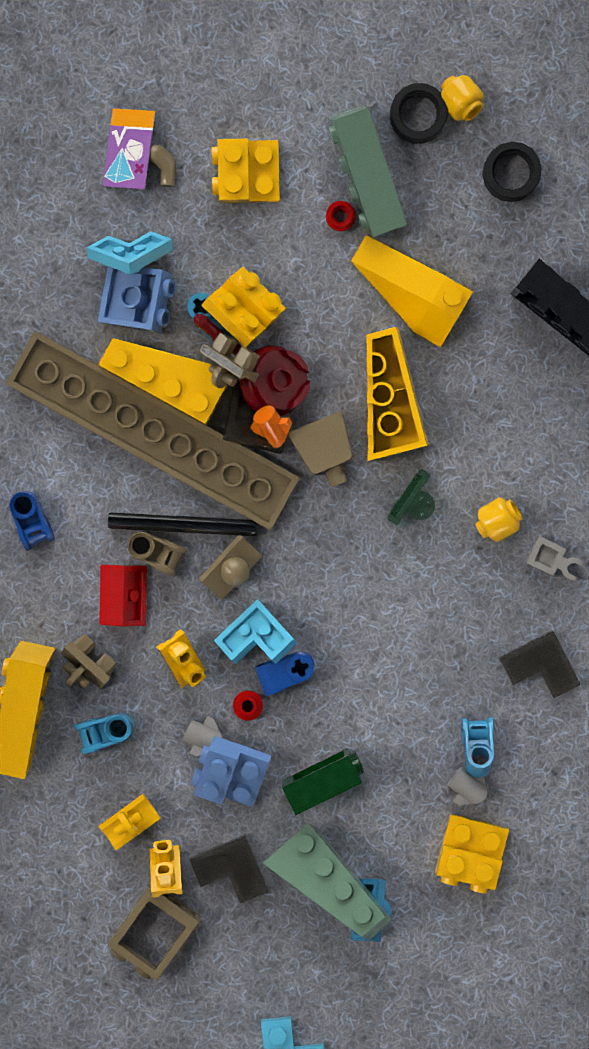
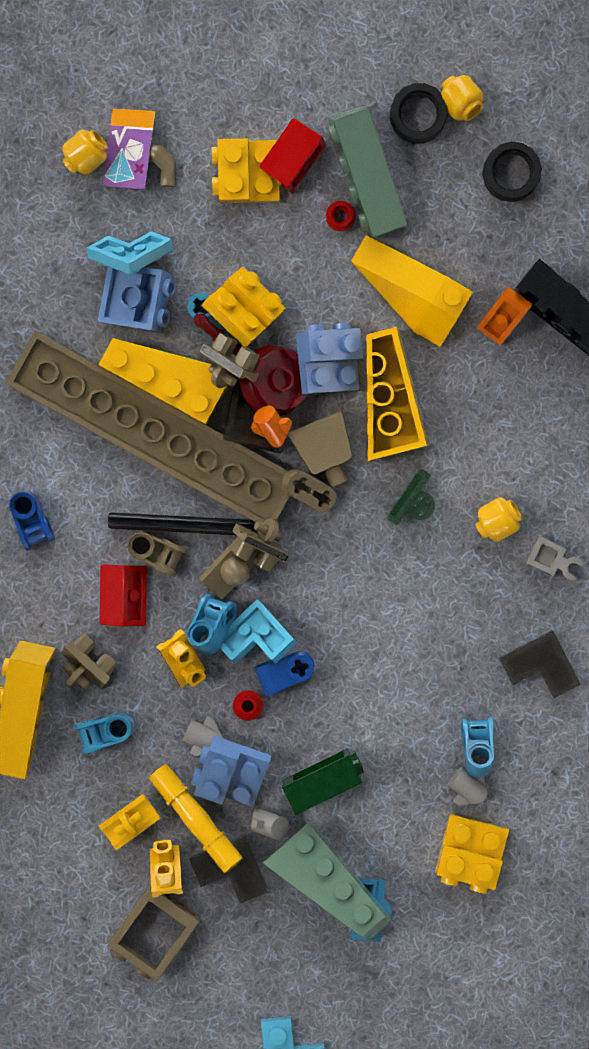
none -> yellow head [62,129,108,175]
none -> yellow piece [149,764,243,874]
none -> dark azure piece [187,593,237,656]
none -> dark tan hips [231,518,290,572]
none -> light grey piece [251,808,289,840]
none -> red panel [259,118,326,194]
none -> dark tan beam [282,469,336,512]
none -> medium blue plate [296,323,363,395]
none -> orange plate [477,286,532,346]

